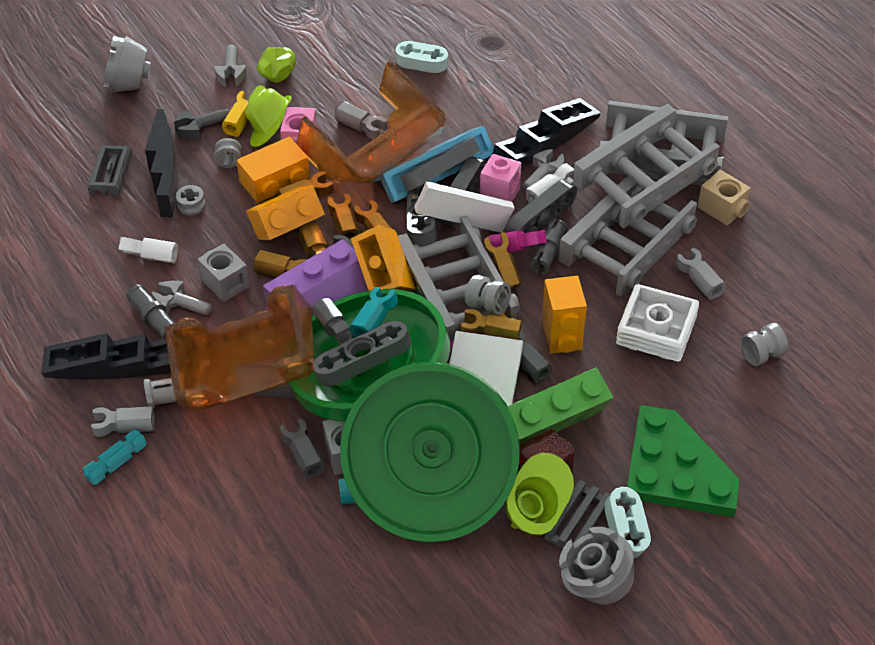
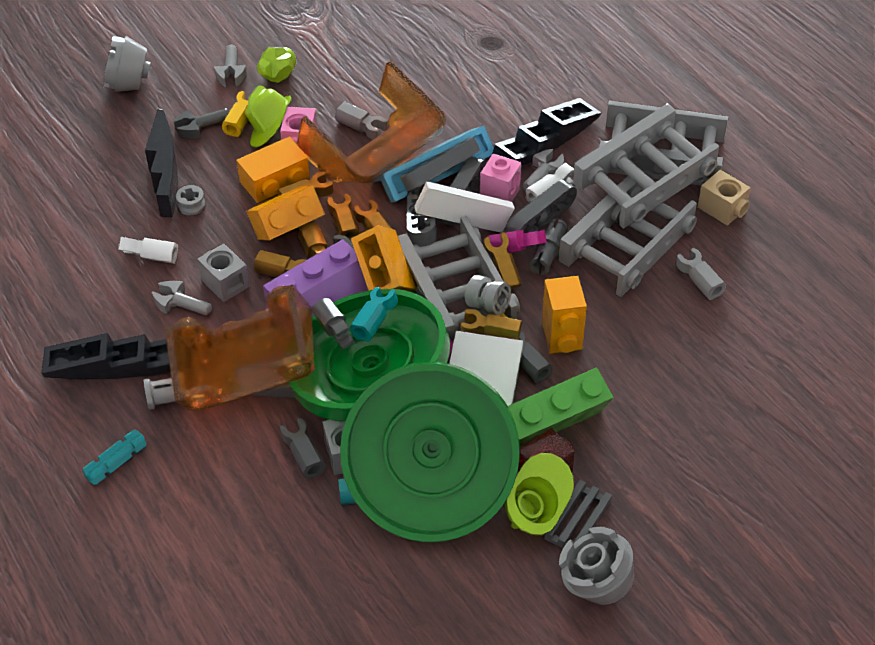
dark grey tile [88,145,132,196] -> none
light grey bar [91,406,155,437] -> none
dark grey pin [126,284,181,339] -> none
light grey bush [214,138,242,168] -> none
dark grey beam [313,321,411,386] -> none
light aqua beam [395,41,448,73] -> none
light aqua beam [604,487,651,559] -> none
white brick [616,284,699,362] -> none
green plate [627,405,739,517] -> none
light grey wheel [740,323,788,366] -> none

